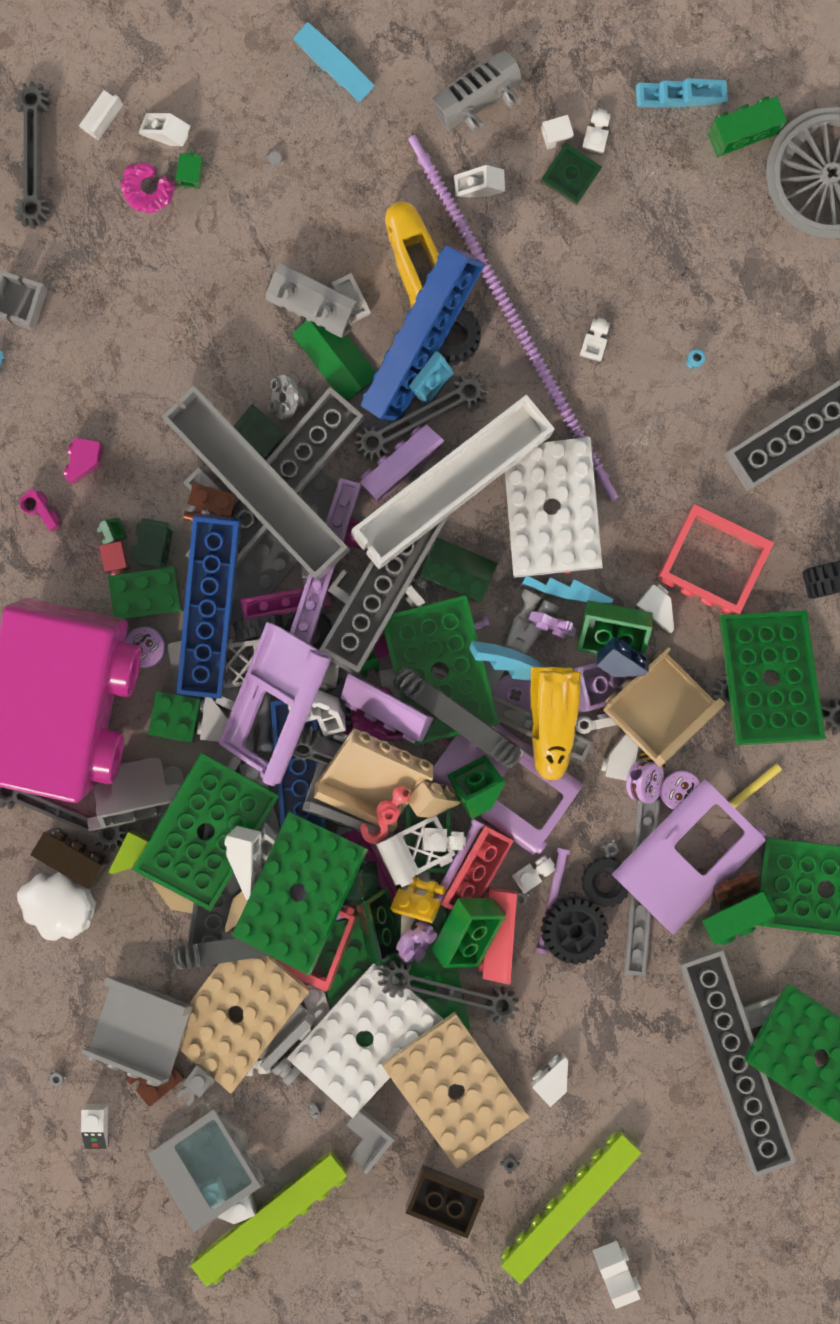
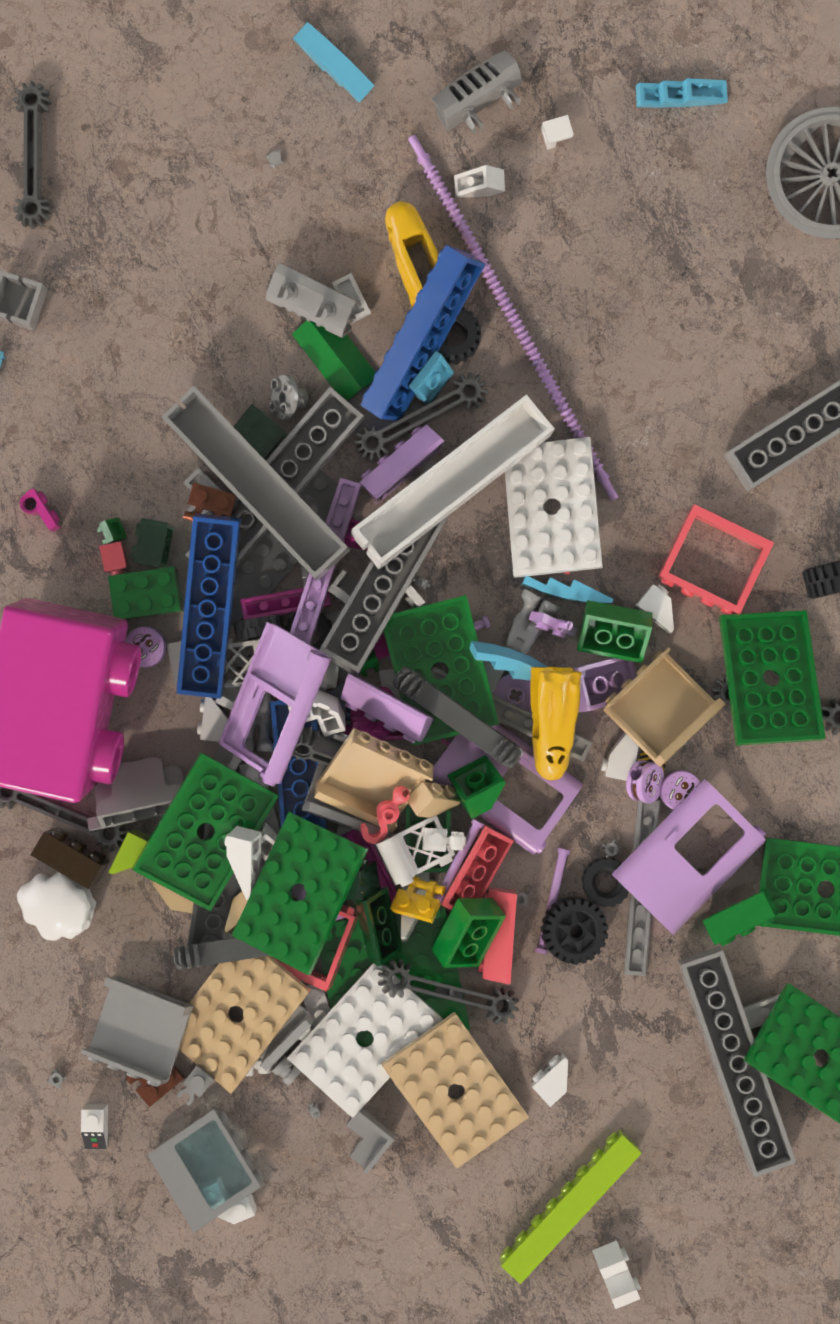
dark pink slope [64,438,104,484] -> none
white panel [79,90,123,141] -> none
dark pink piece [120,162,175,214] -> none
white slope [139,113,190,146] -> none
green brick [148,691,202,743] -> none
green brick [175,152,204,189] -> none
lime brick [190,1149,348,1287] -> none
lavender plate [396,921,437,963] -> none
dark brown brick [405,1165,485,1239] -> none
dark green slope [420,537,498,603] -> none
dark grey piece [500,1154,520,1174] -> none
white plate [512,855,556,894] -> none
dark green plate [541,143,602,205] -> none
white plate [575,713,617,734] -> none
white plate [580,317,610,362] -> none
white plate [582,109,611,155] -> none
slope [597,636,649,677] -> none
medium azure pin [686,349,705,369] -> none
green brick [707,96,787,158] -> none
copper plate [714,870,760,910] -> none
light yellow bar [729,763,782,808] -> none

